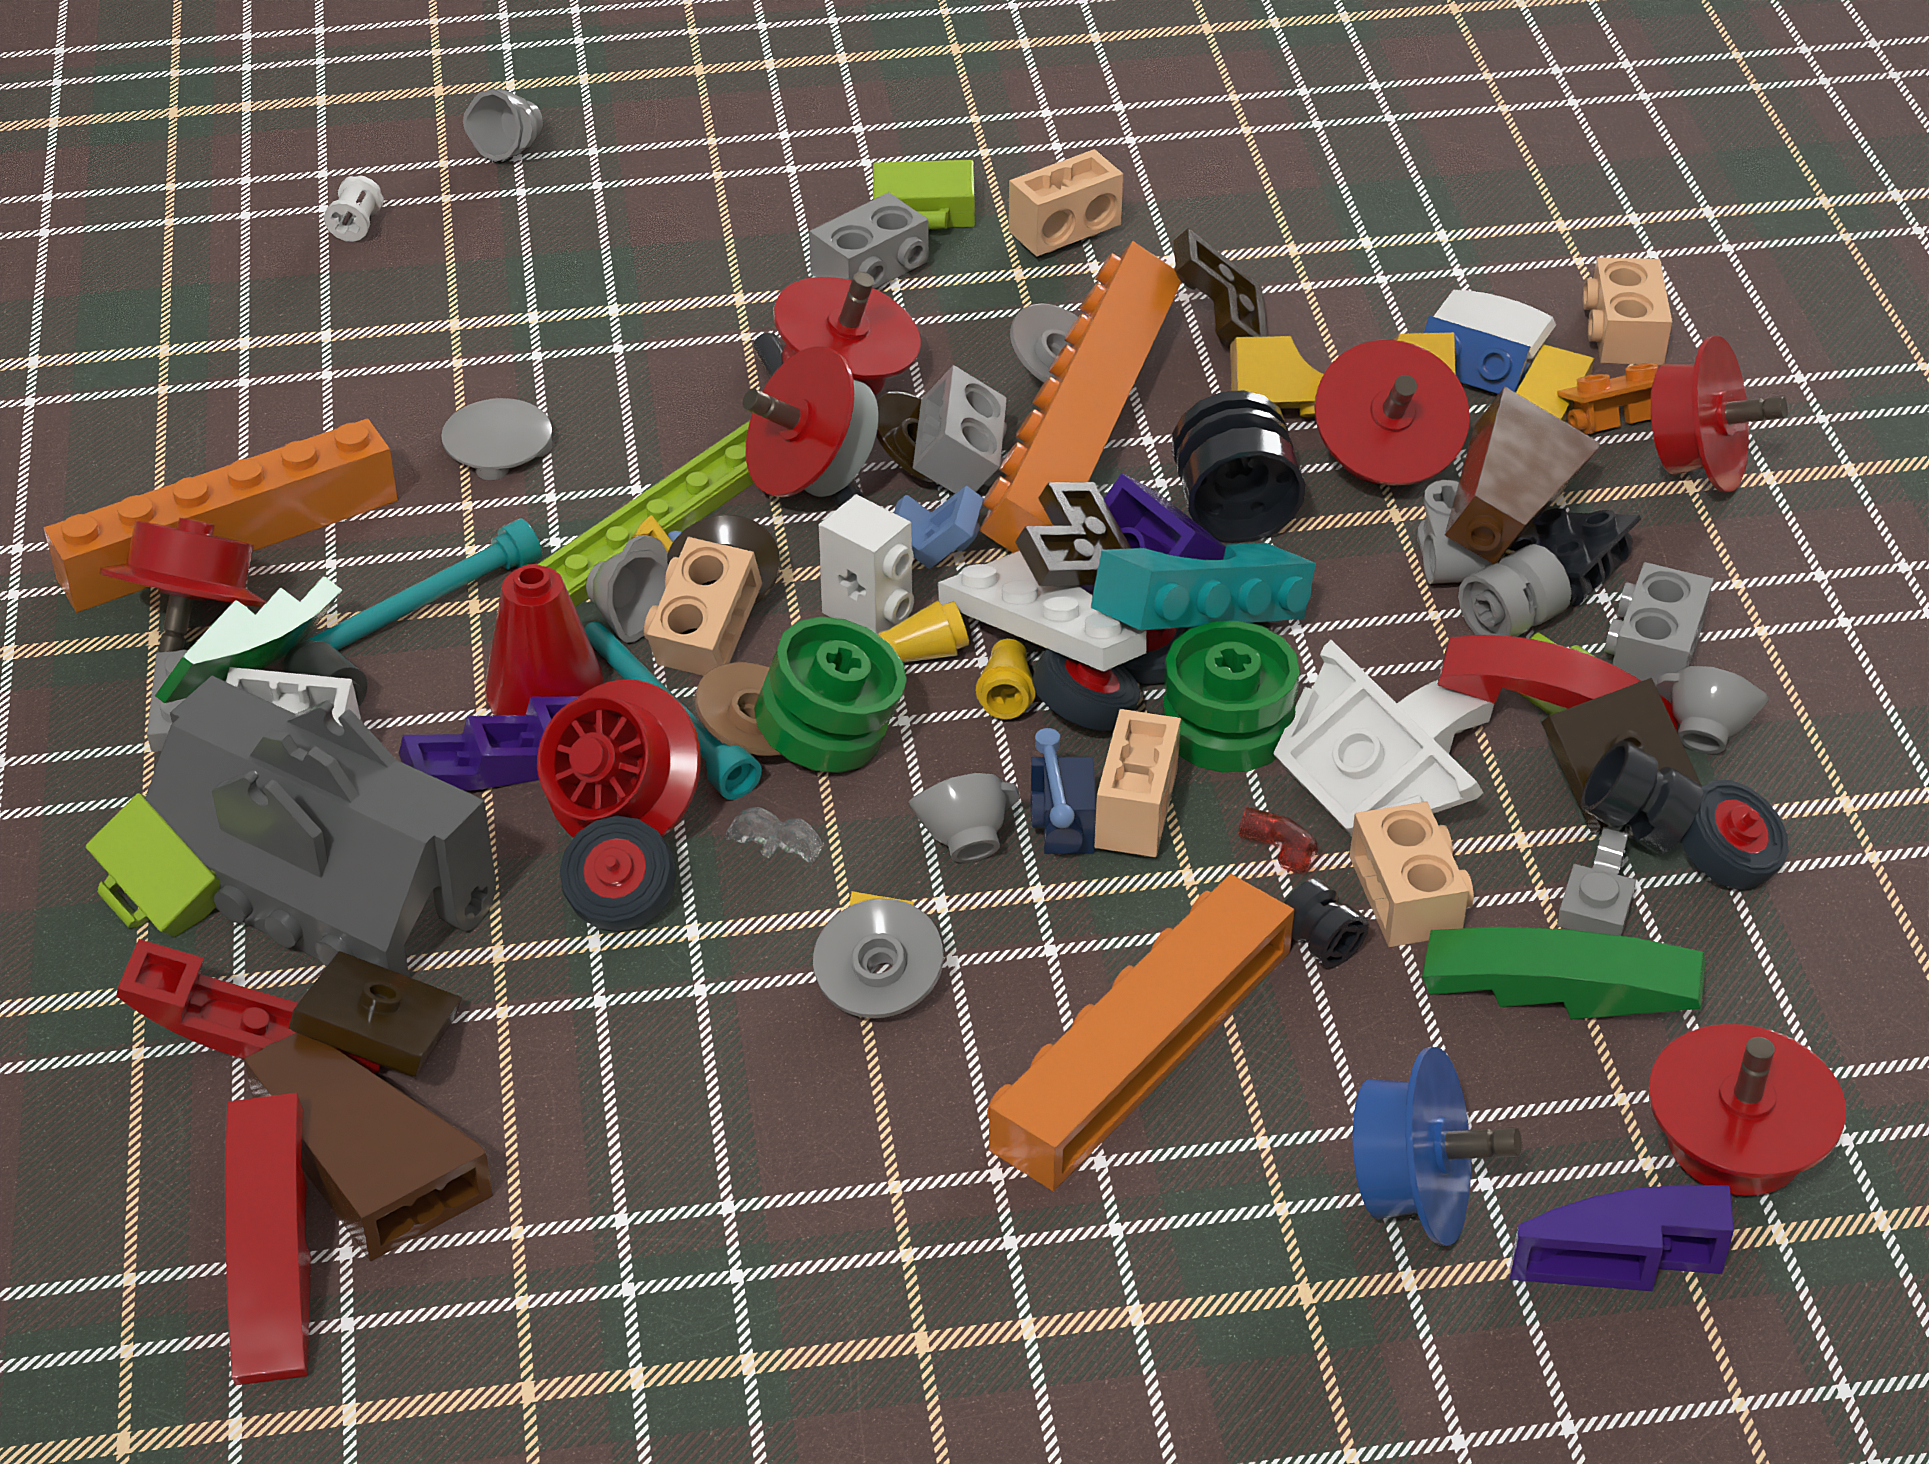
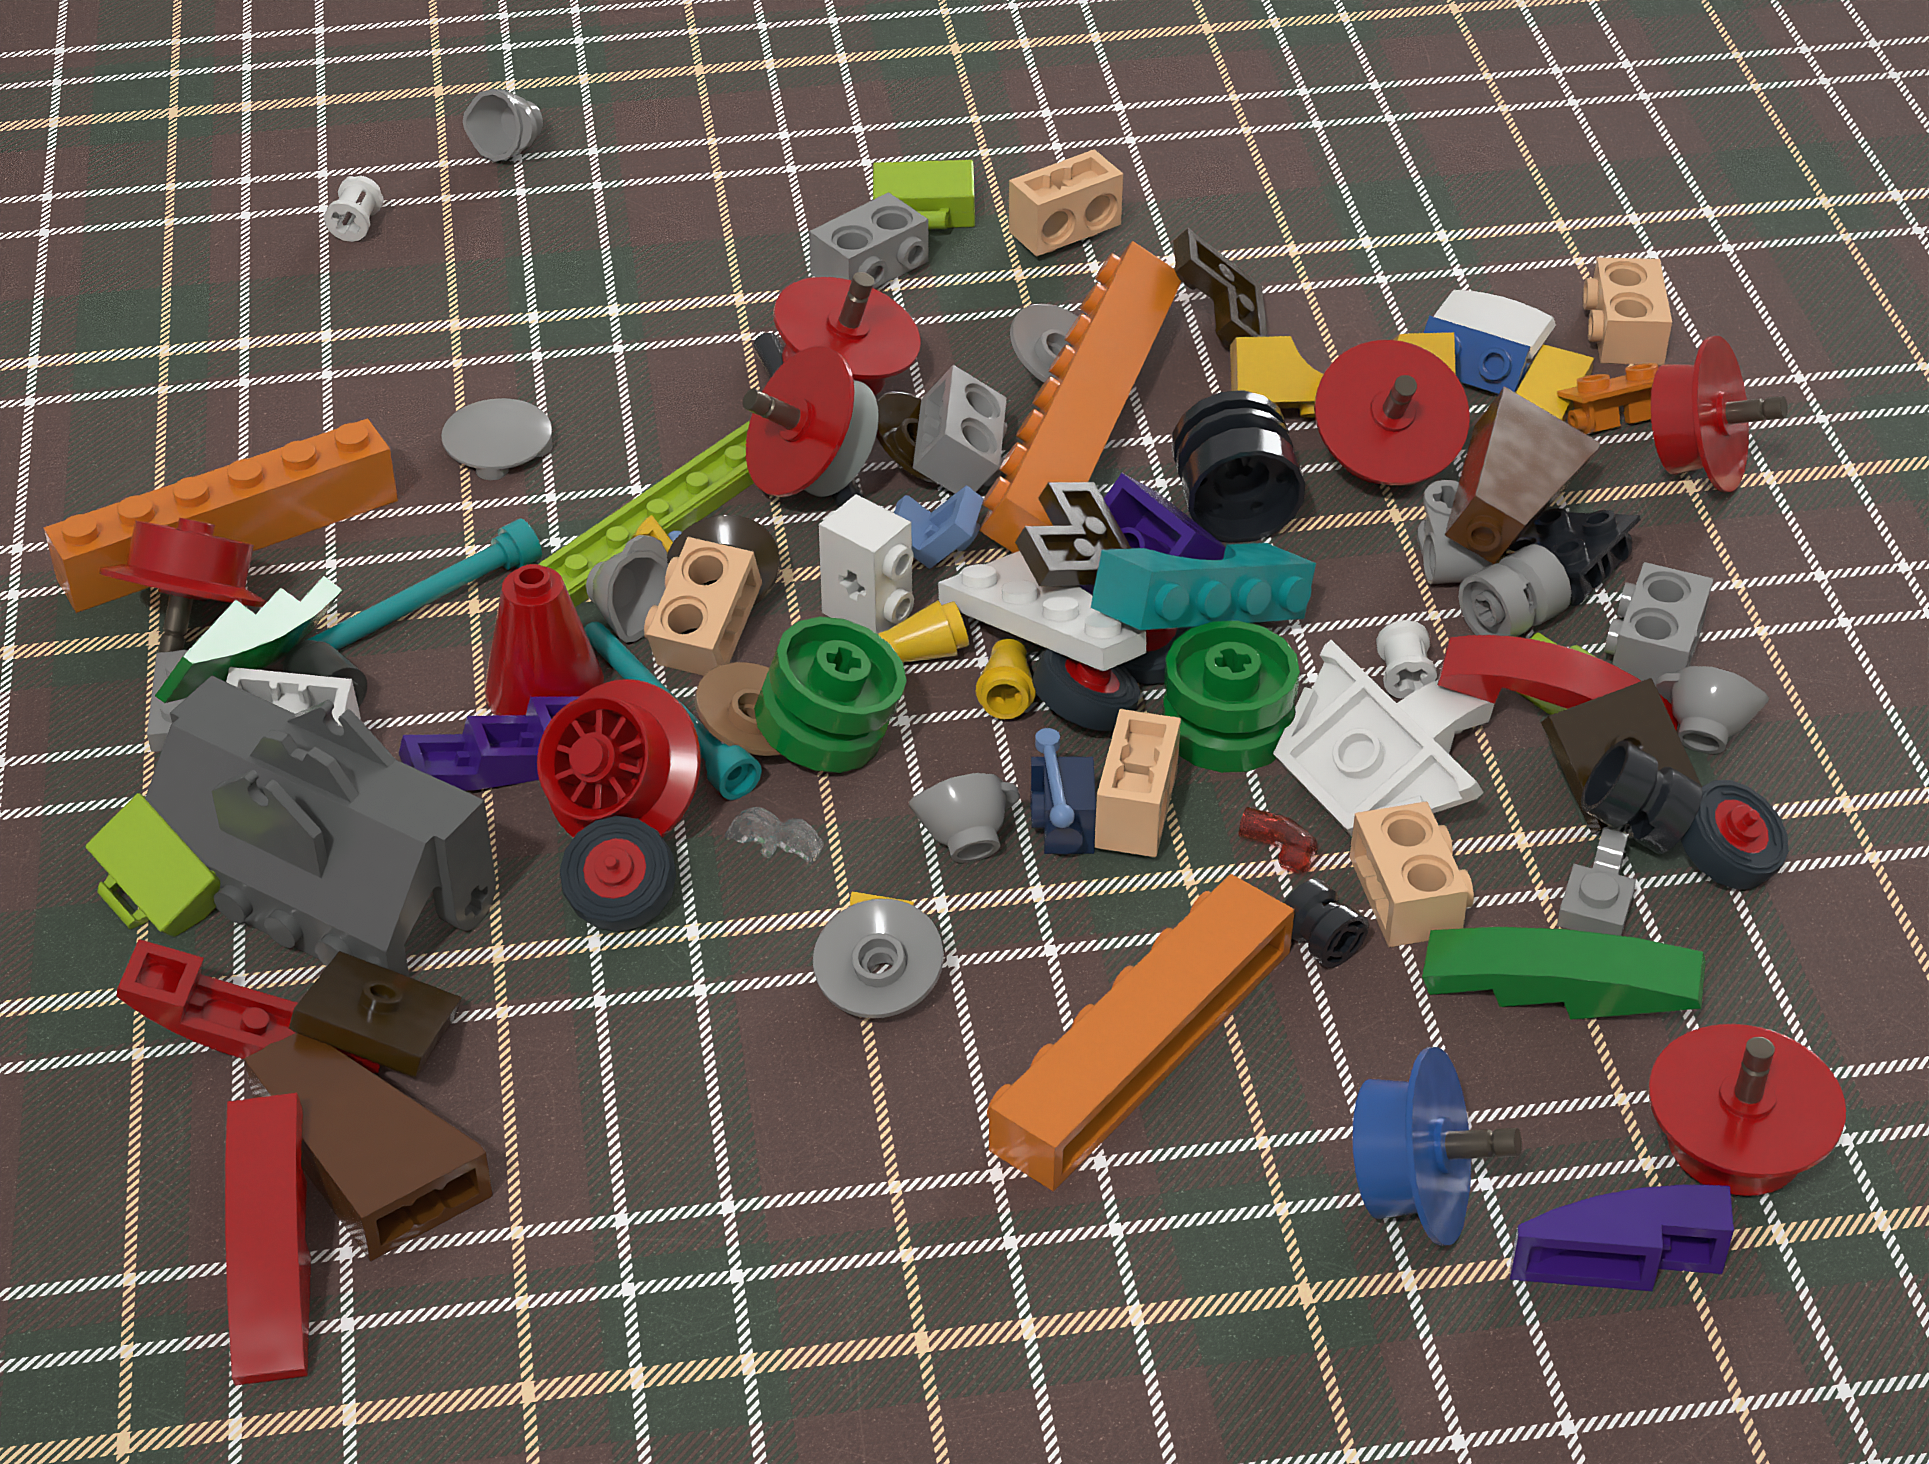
none -> white bush [1376,620,1437,699]

